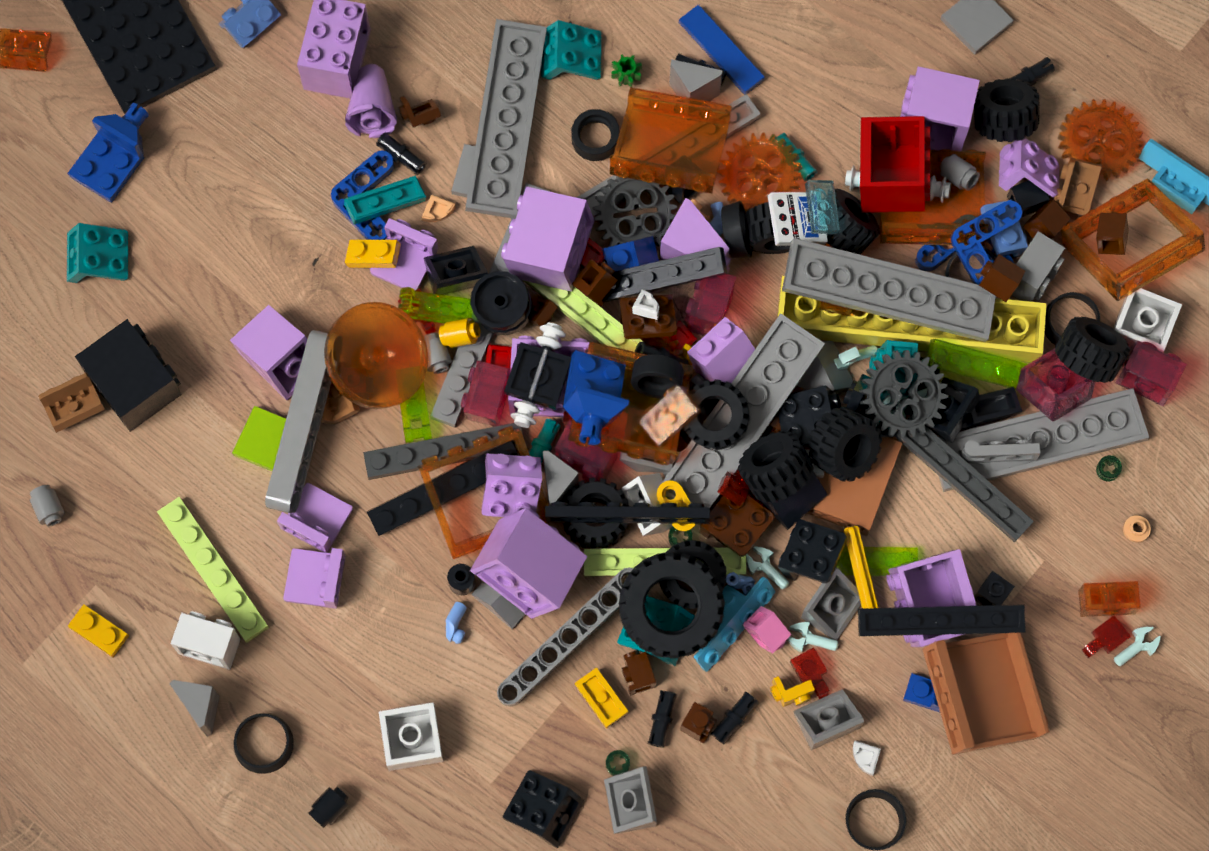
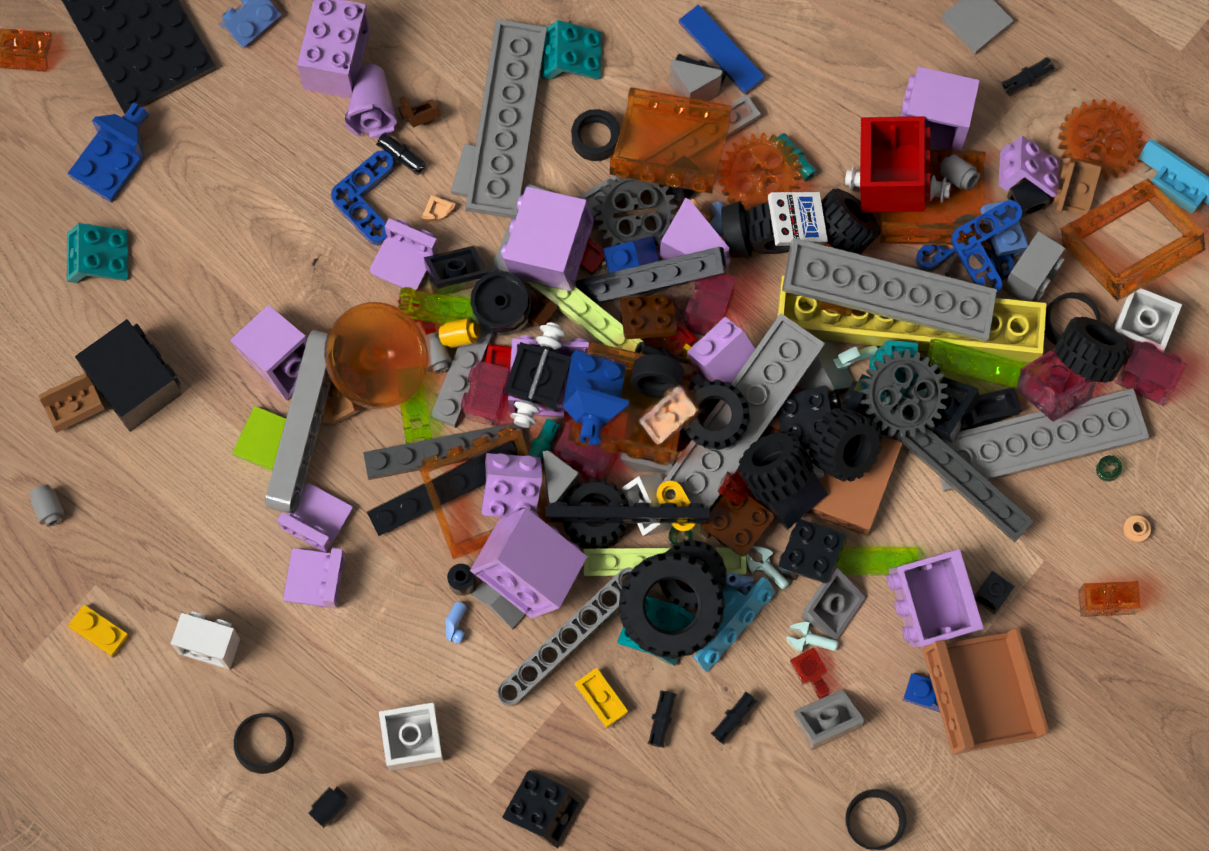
yellowish green plate [157,497,269,643] -> none
light grey slope [169,680,220,737] -> none
teal tile [344,175,426,225] -> none
yellow plate [345,240,401,268] -> none
reddish brown brick [572,259,617,307] -> none
light grey slope [604,767,657,834] -> none
clear green bush [606,750,630,776] -> none
green gear [611,54,642,87] -> none
reddish brown brick [622,650,656,696] -> none
white tile [632,290,659,320] -> none
reddish brown brick [680,701,717,744] -> none
bright pink brick [742,606,791,654] -> none
yellow bracket [770,676,815,707] -> none
clear light blue plate [805,180,840,234] -> none
yellow axle [843,526,878,608] -> none
white tile [853,741,881,776] -> none
black plate [858,605,1026,636] -> none
light grey plate [961,440,1040,463] -> none
black tyre [974,78,1040,142] -> none
reddish brown brick [979,254,1026,302] -> none
reddish brown brick [1023,199,1071,239] -> none
clear red plate [1082,615,1131,658] -> none
reddish brown brick [1096,213,1129,255] -> none
light aqua bar [1114,627,1160,666] -> none

